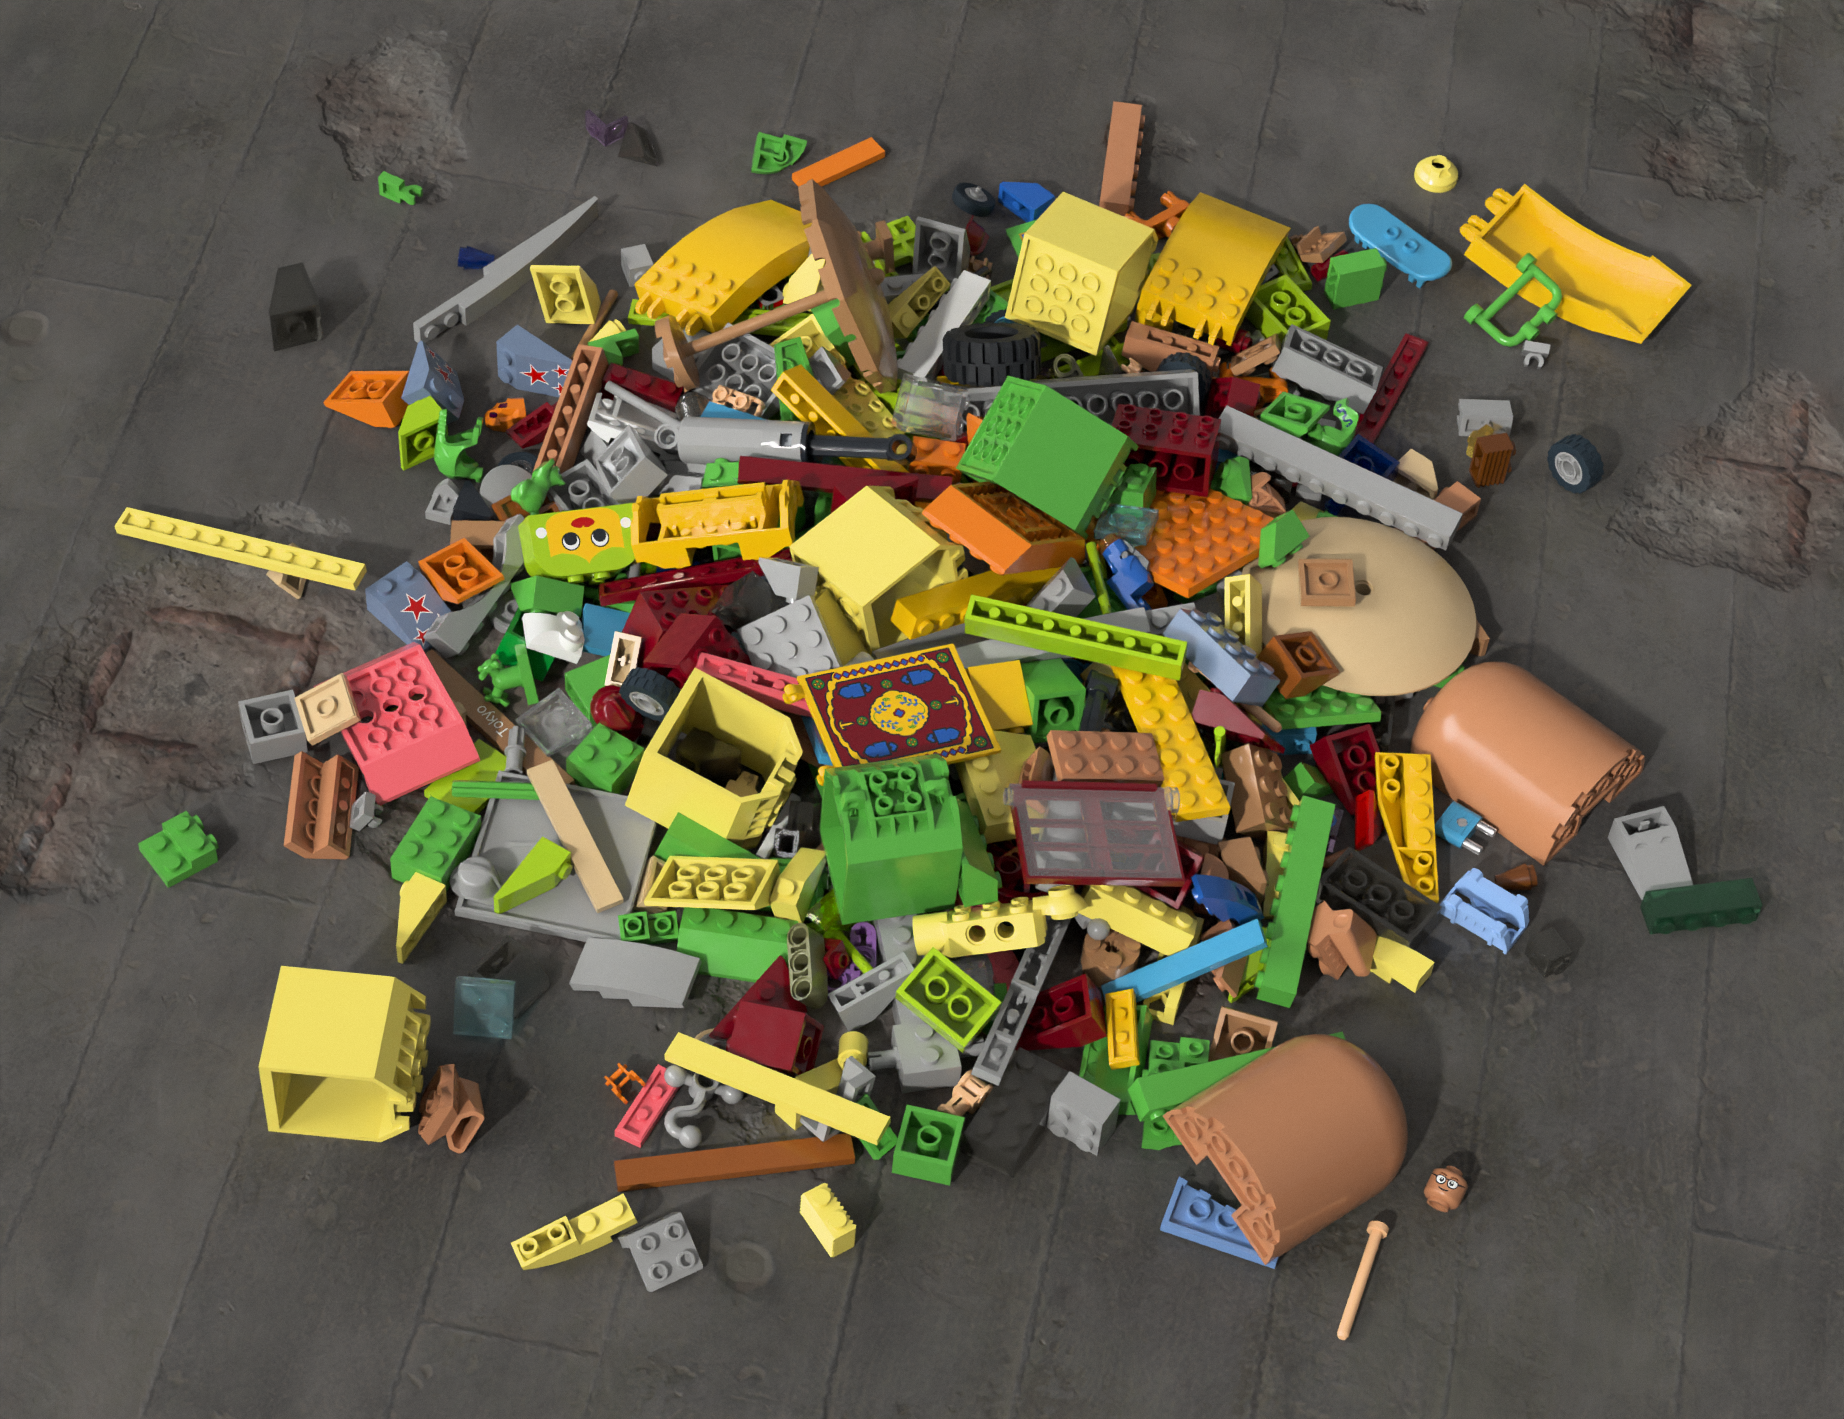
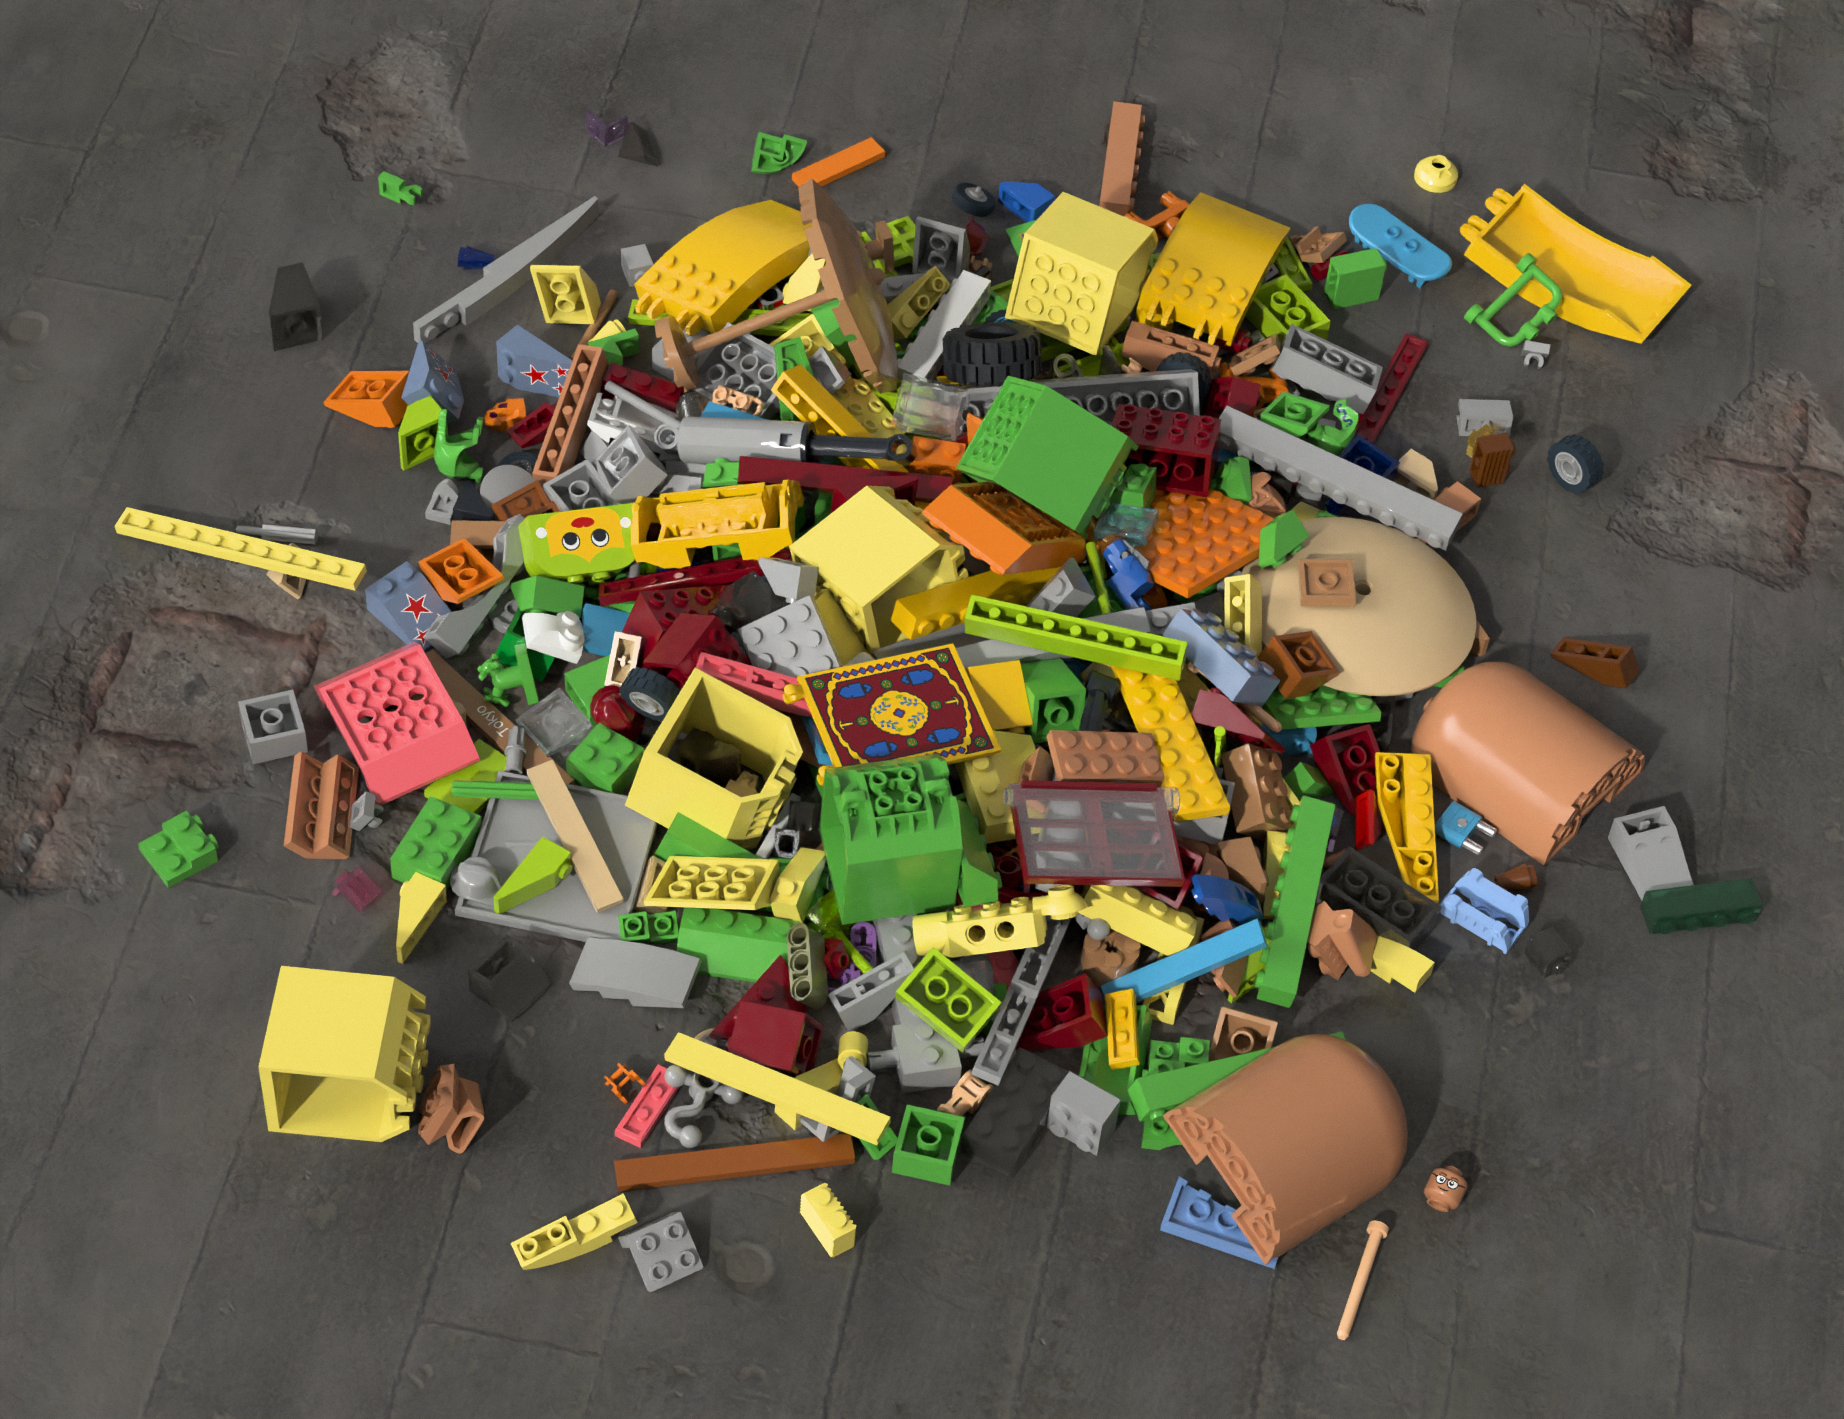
tan plate [294,673,361,746] -> none
clear light blue plate [453,976,516,1039] -> none
bright green animal [511,458,566,515] -> none
none -> light grey axle [236,524,318,545]
none -> clear pink bracket [331,867,382,913]
none -> reddish brown slope [1550,637,1640,688]

